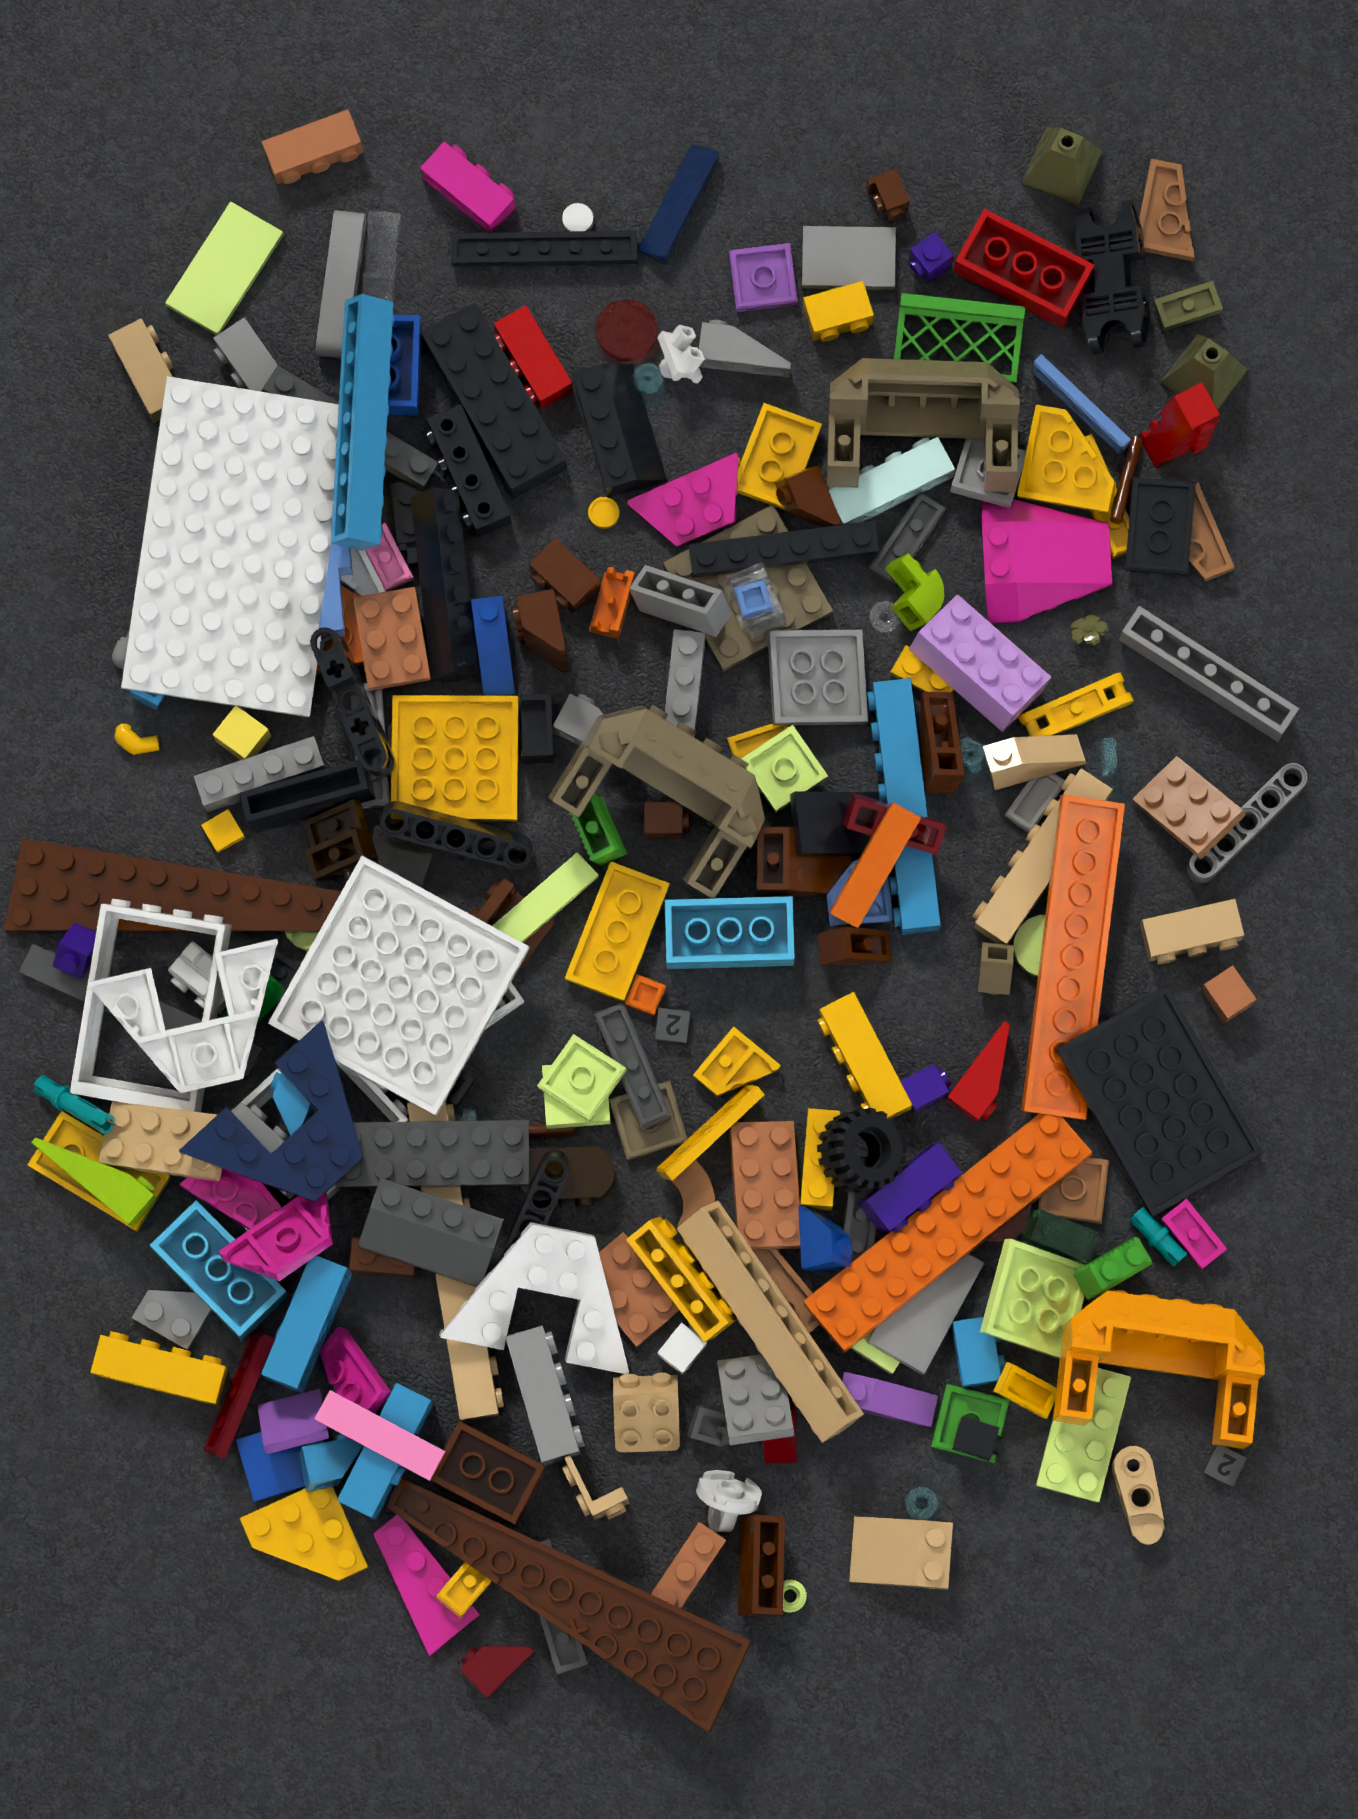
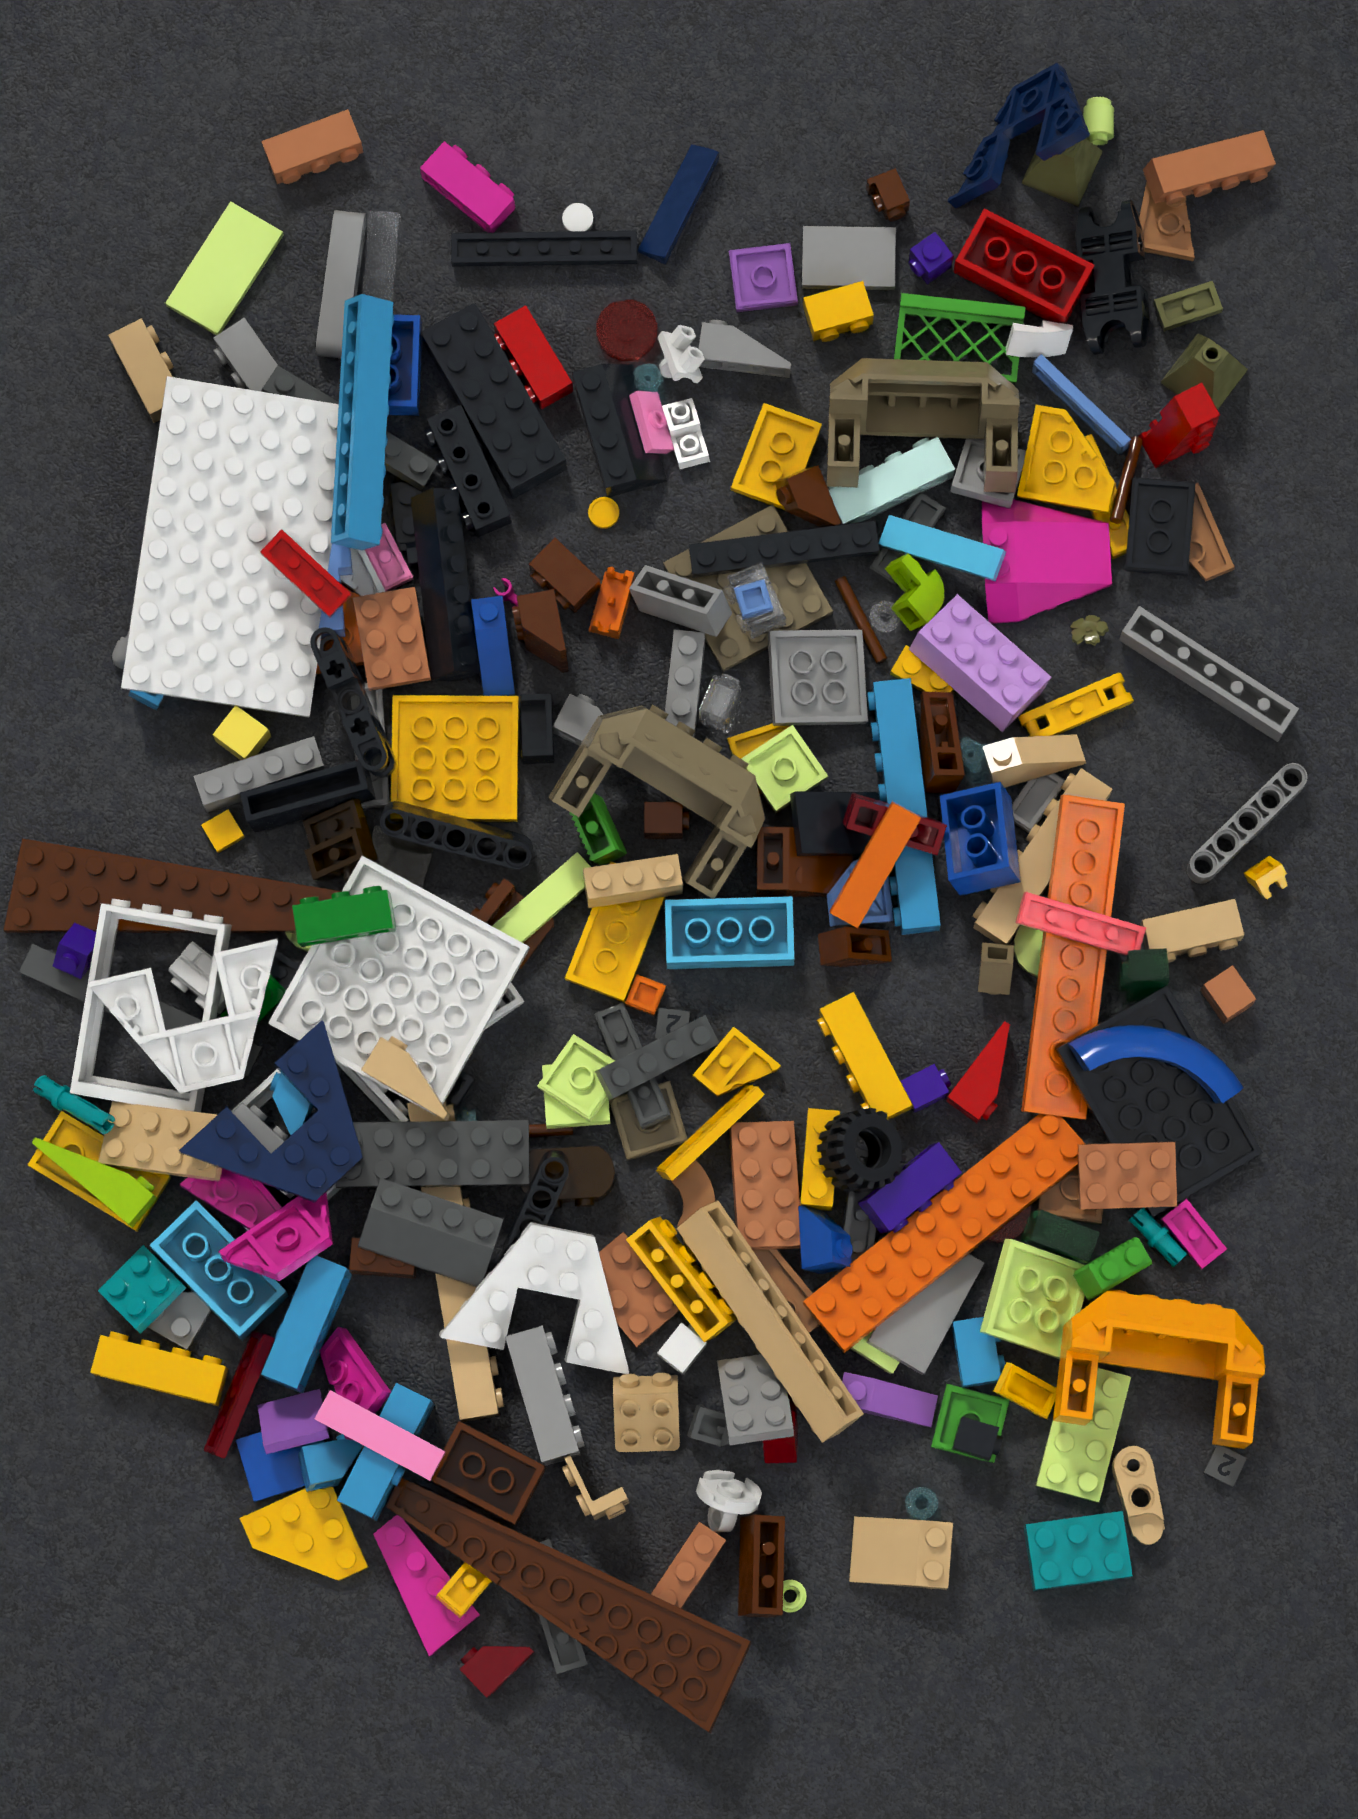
yellow arm [114,724,160,755] -> none
dark pink wing [627,453,740,547] -> none
clear light blue tile [1101,738,1117,776] -> none
medium nougat plate [1132,756,1245,859] -> none
none -> teal plate [98,1245,186,1334]
none -> red plate [260,529,351,618]
none -> green brick [292,886,396,947]
none -> tan slope [361,1036,450,1121]
none -> dark pink hand [493,578,518,606]
none -> tan brick [583,854,683,908]
none -> dark grey plate [595,1015,719,1100]
none -> bright pink plate [629,391,674,454]
none -> white slope [662,398,710,469]
none -> clear brick [699,674,742,733]
none -> reddish brown bar [835,576,888,664]
none -> medium azure tile [879,515,1006,581]
none -> blue brick [940,782,1021,896]
none -> dark blue wing [947,63,1090,208]
none -> white slope [1006,320,1073,357]
none -> coral tile [1016,892,1146,959]
none -> teal brick [1023,1511,1133,1591]
none -> blue brick [1068,1025,1244,1104]
none -> nougat plate [1077,1142,1177,1209]
none -> yellowish green brick [1083,97,1114,145]
none -> clear green brick [1119,948,1170,1002]
none -> nougat brick [1143,130,1276,204]
none -> yellow tile [1244,856,1288,899]

